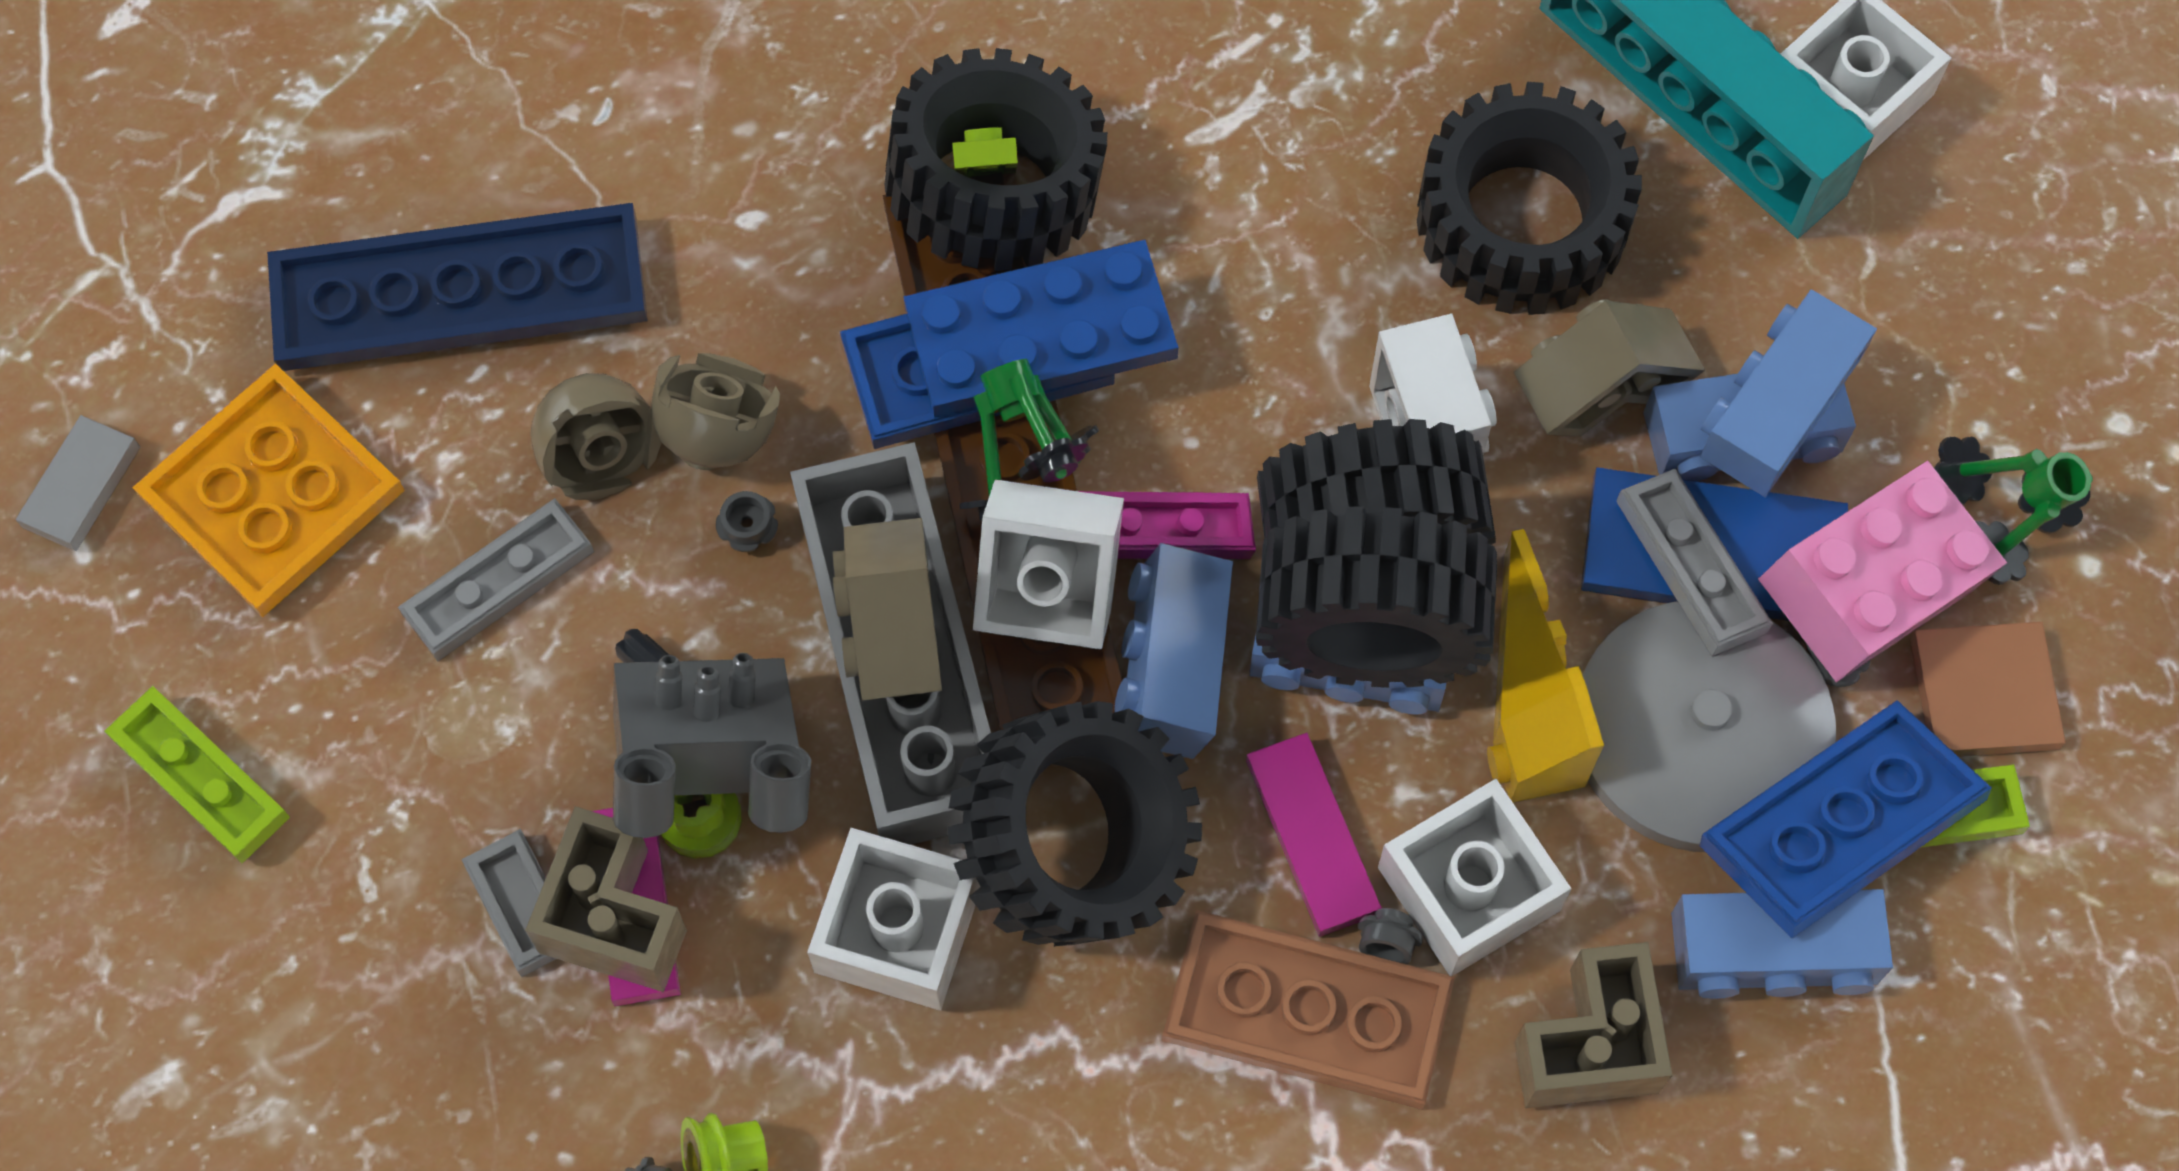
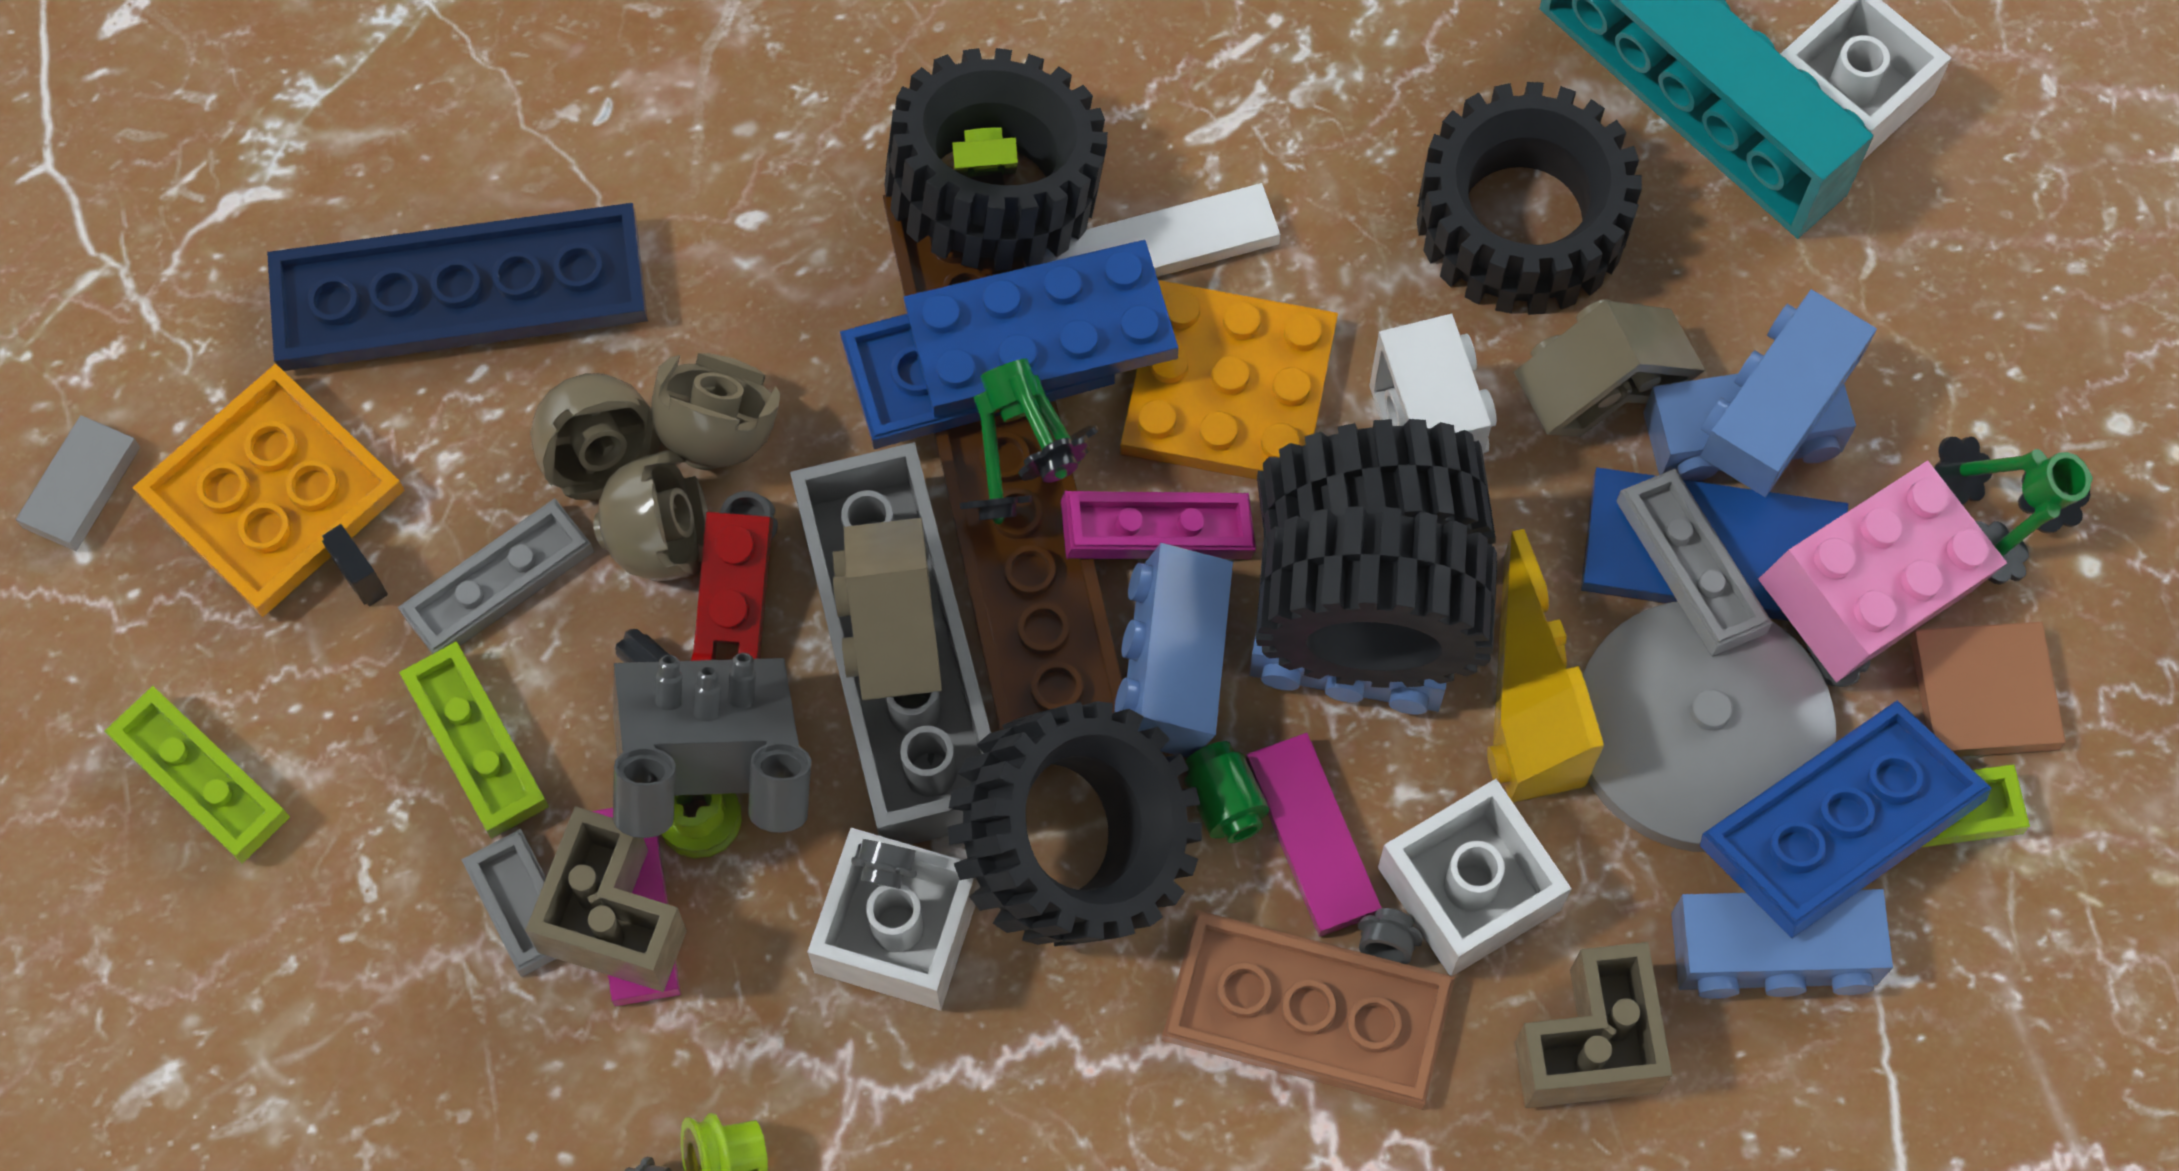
white brick [973,480,1124,649] -> none
none -> black tile [322,524,388,607]
none -> lime plate [399,641,549,839]
none -> dark tan cylinder [594,450,708,581]
none -> red plate [691,512,773,661]
none -> dark grey plate [851,839,917,889]
none -> white tile [1043,183,1280,277]
none -> light orange plate [1120,280,1338,480]
none -> green brick [1184,741,1270,844]

